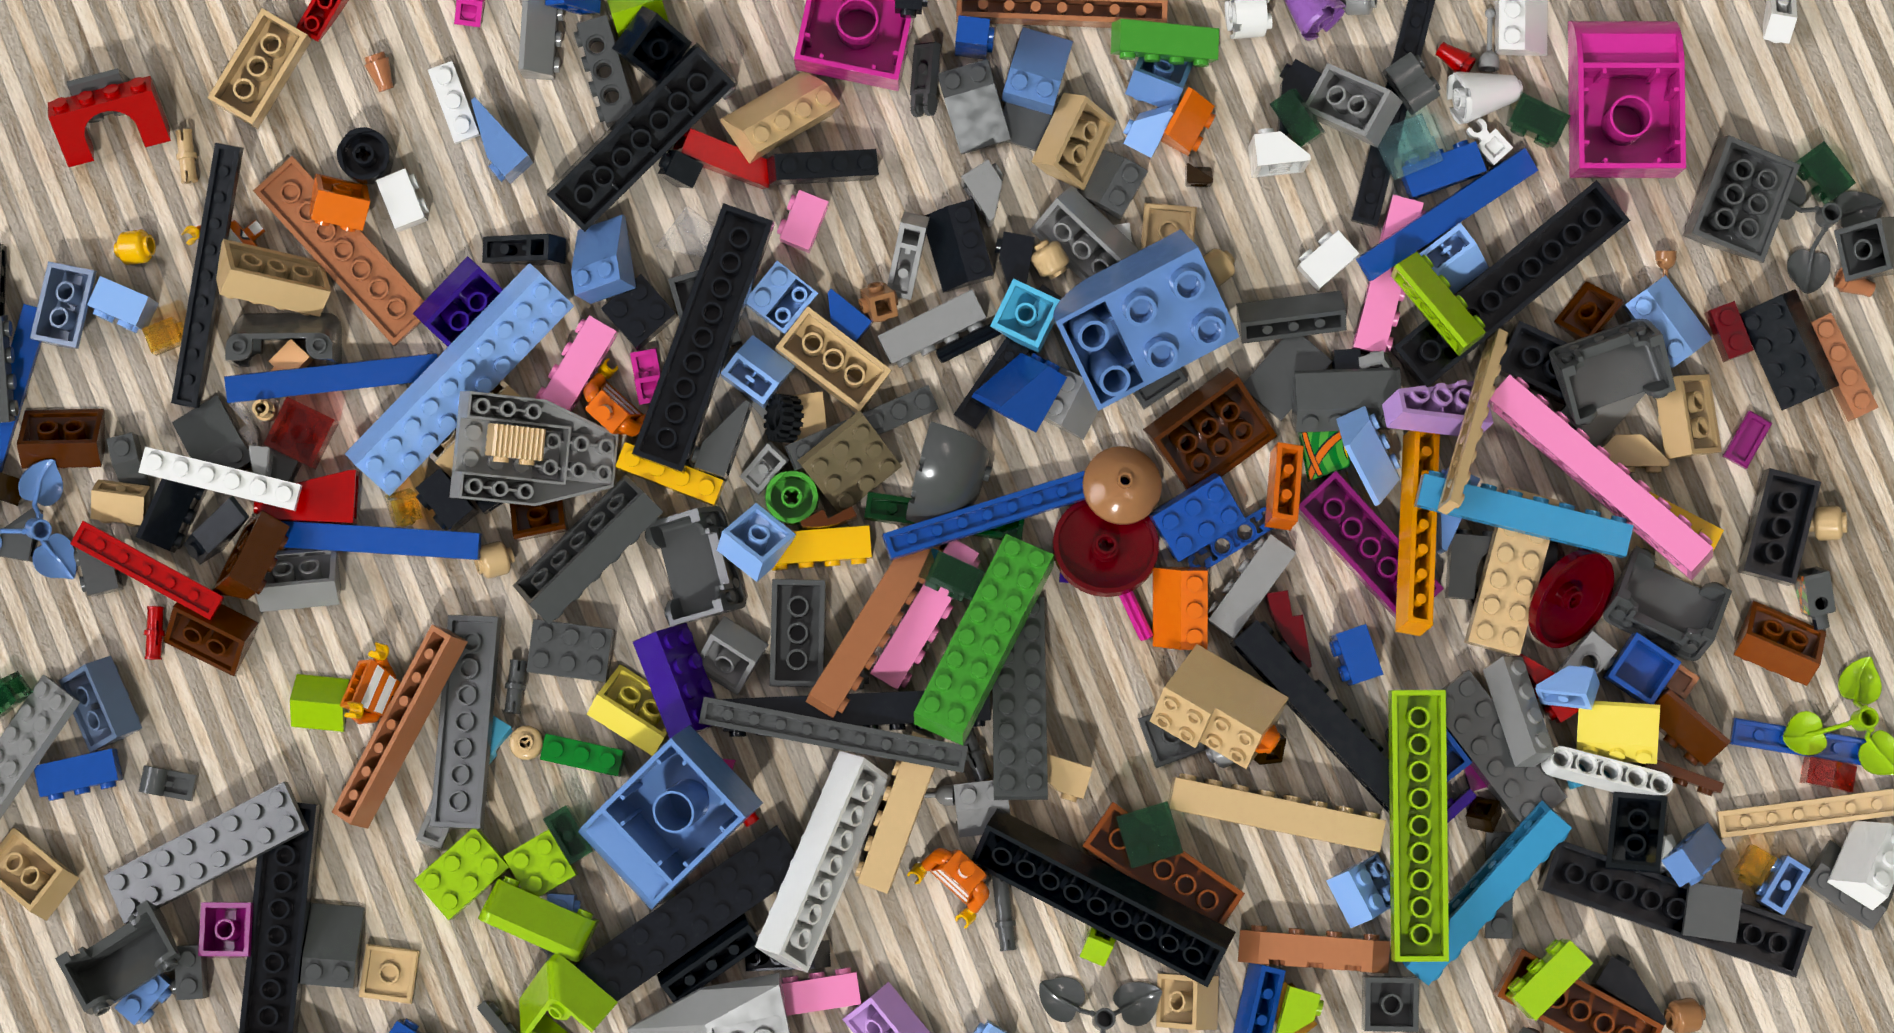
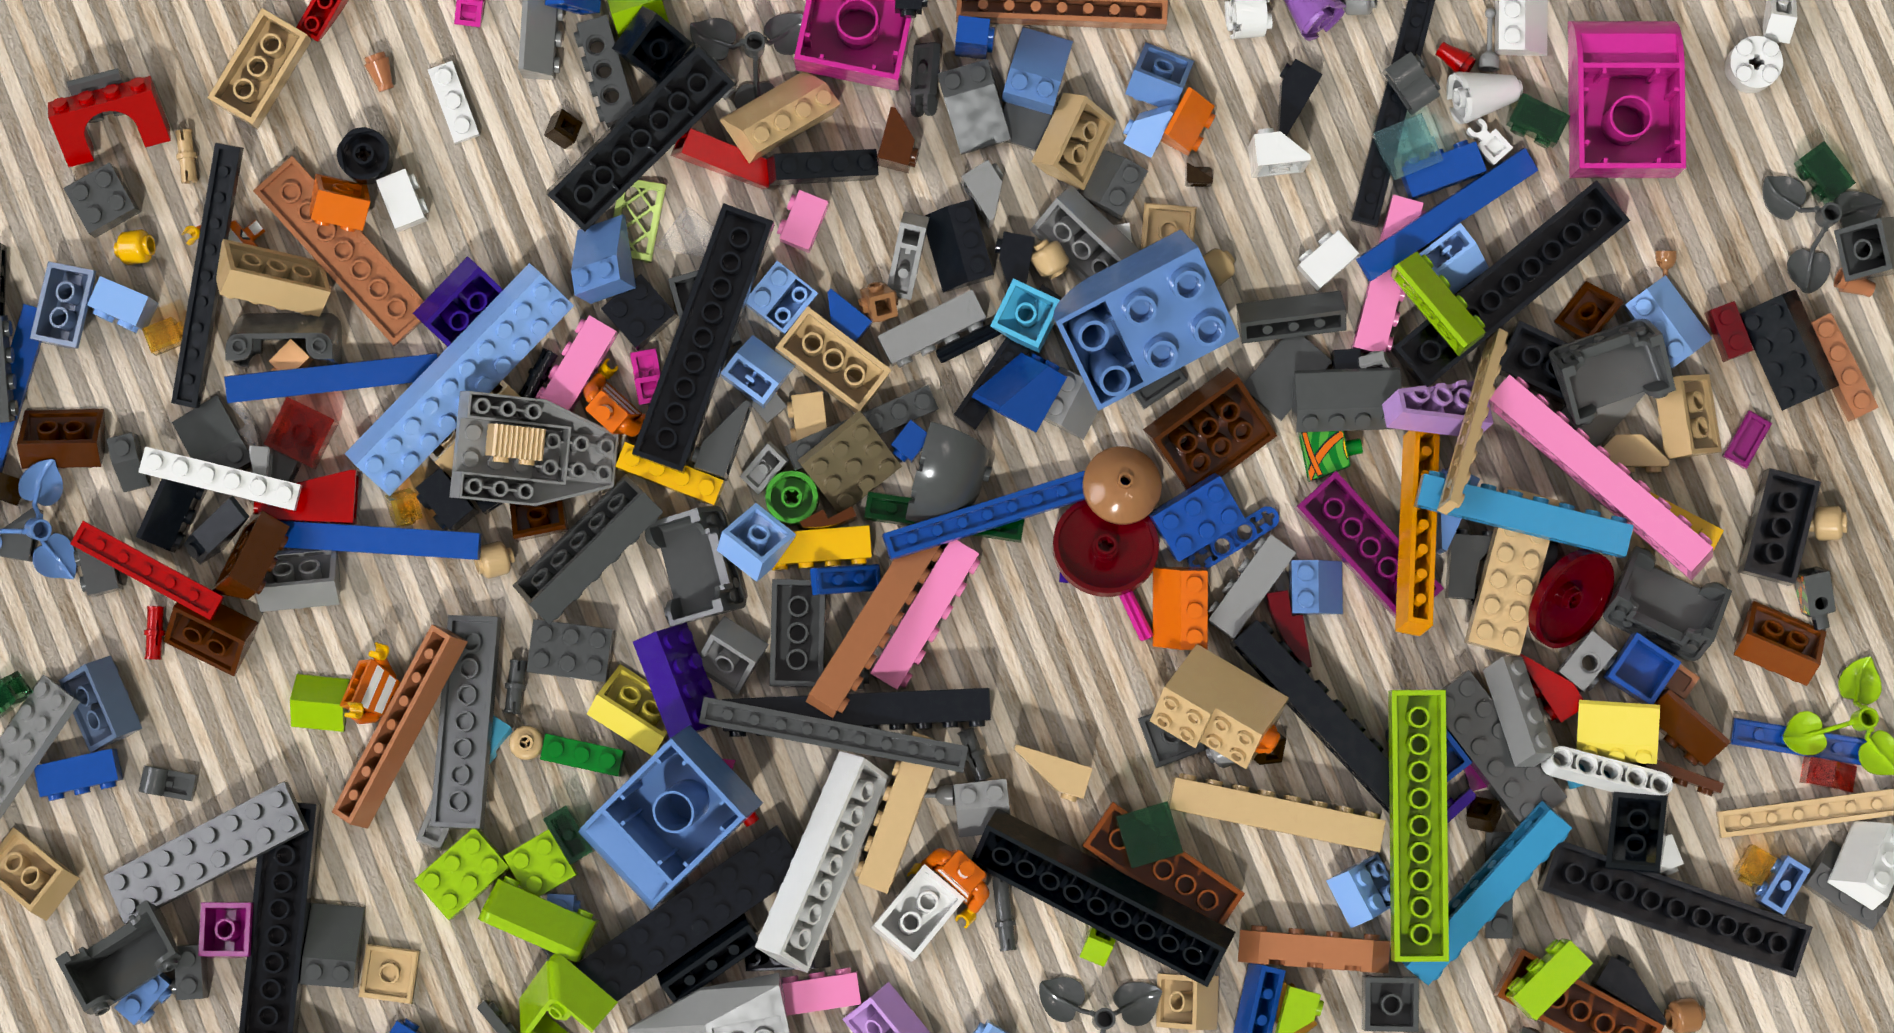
tan brick [90,479,150,527] -> none
tan pin [252,399,278,421] -> none
medium blue slope [471,97,533,184] -> none
black slope [482,234,566,265] -> none
black slope [658,150,704,188] -> none
black tyre [764,394,804,443] -> none
bright green brick [914,534,1054,746] -> none
clear green brick [918,548,985,602] -> none
dark grey plate [992,597,1048,800] -> none
bright green brick [1110,19,1219,67] -> none
orange brick [1264,442,1304,530] -> none
clear green brick [1270,89,1326,148] -> none
light grey brick [1303,63,1403,148] -> none
blue piece [1329,624,1384,686] -> none
light blue slope [1336,406,1401,506] -> none
light blue slope [1535,666,1600,710] -> none
medium blue brick [1661,822,1726,887] -> none
dark grey tile [1681,883,1743,943] -> none
dark grey slope [1683,135,1800,263] -> none
none -> dark grey brick [63,162,141,238]
none -> black pin [518,348,558,398]
none -> dark brown slope [544,109,582,149]
none -> yellowish green window [613,180,667,263]
none -> dark grey plant [690,13,803,109]
none -> blue tile [810,564,881,595]
none -> white slope [871,864,965,962]
none -> reddish brown slope [877,107,919,174]
none -> blue brick [891,420,927,463]
none -> medium blue slope [1289,560,1343,615]
none -> white brick [1724,36,1783,93]

